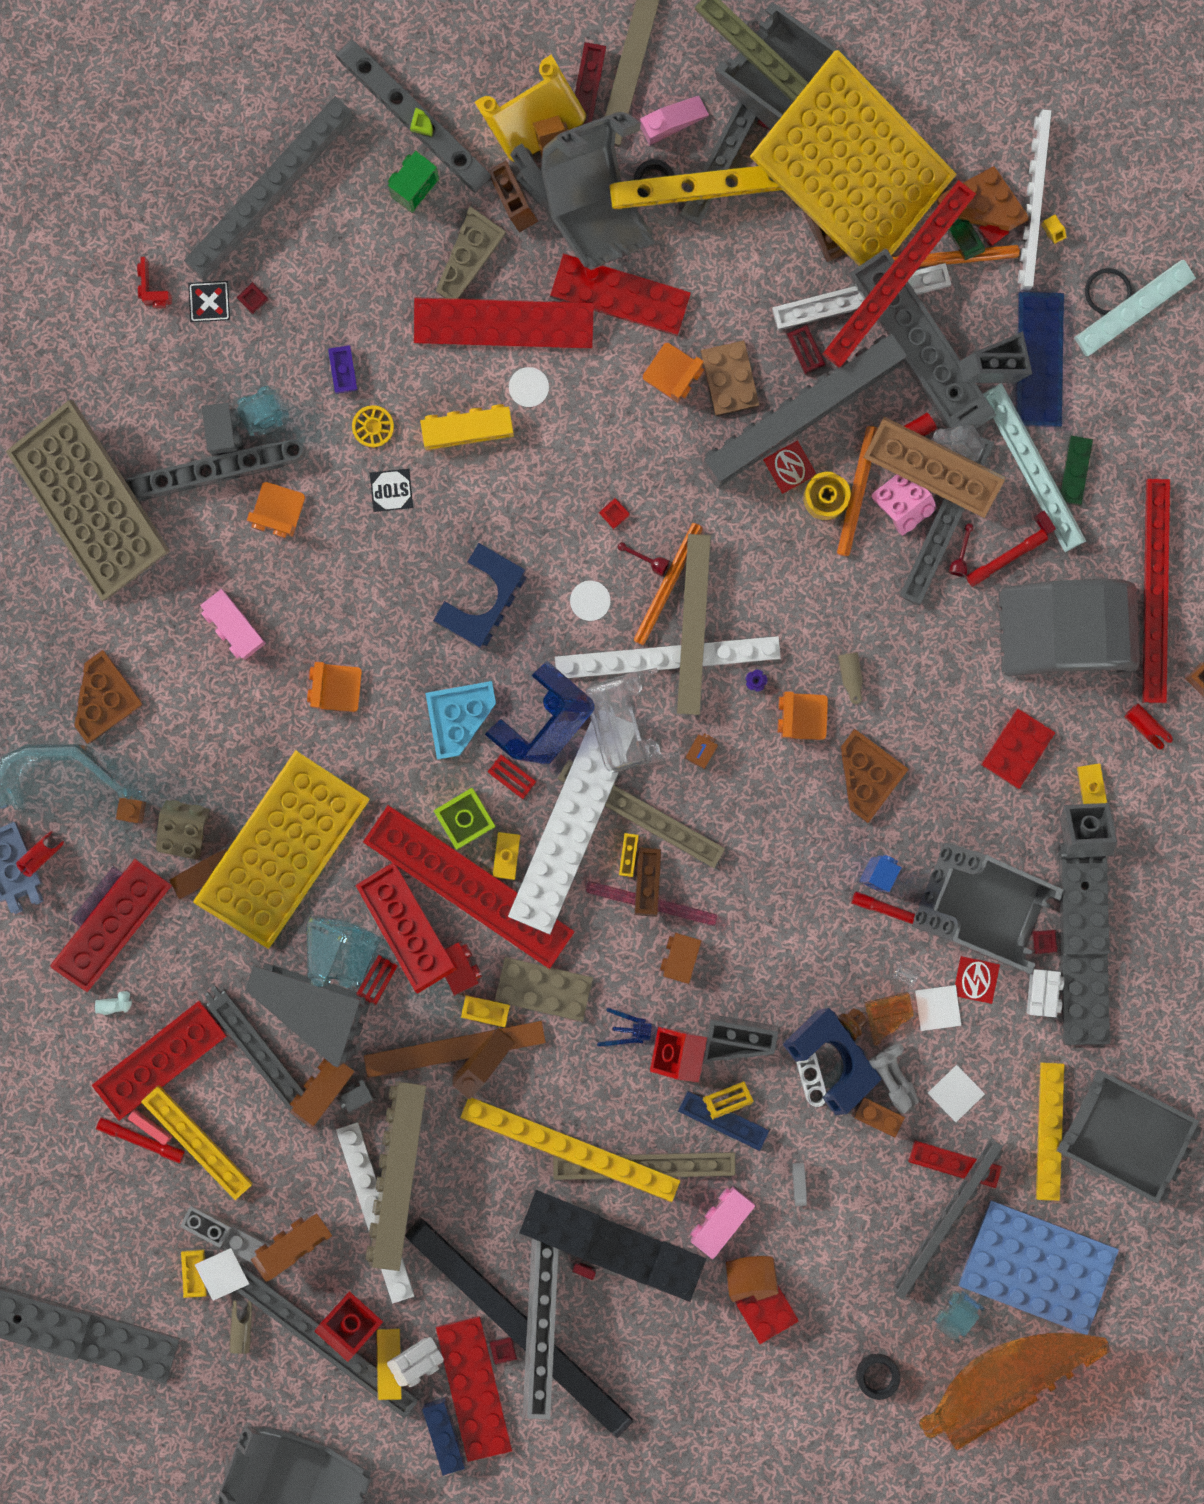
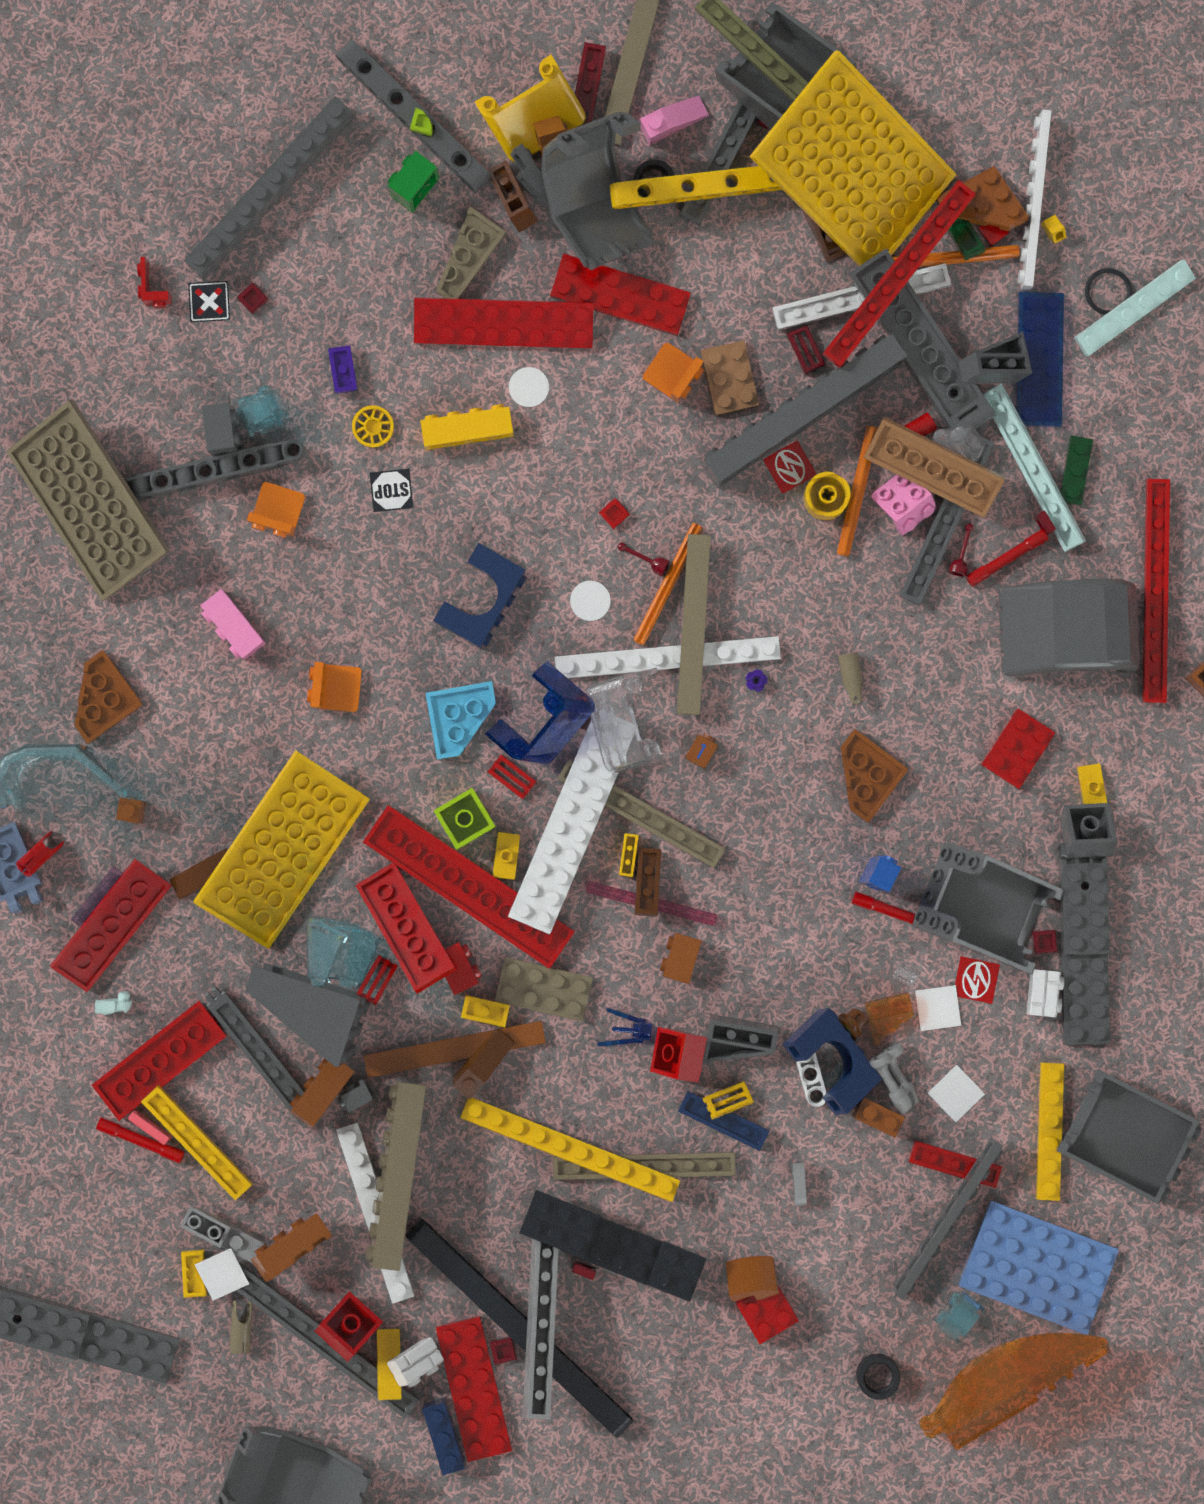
dark tan bracket [156,800,210,859] -> none
bright pink brick [690,1186,755,1260] -> none
orange bracket [777,692,828,740] -> none
red piece [1124,703,1173,750] -> none

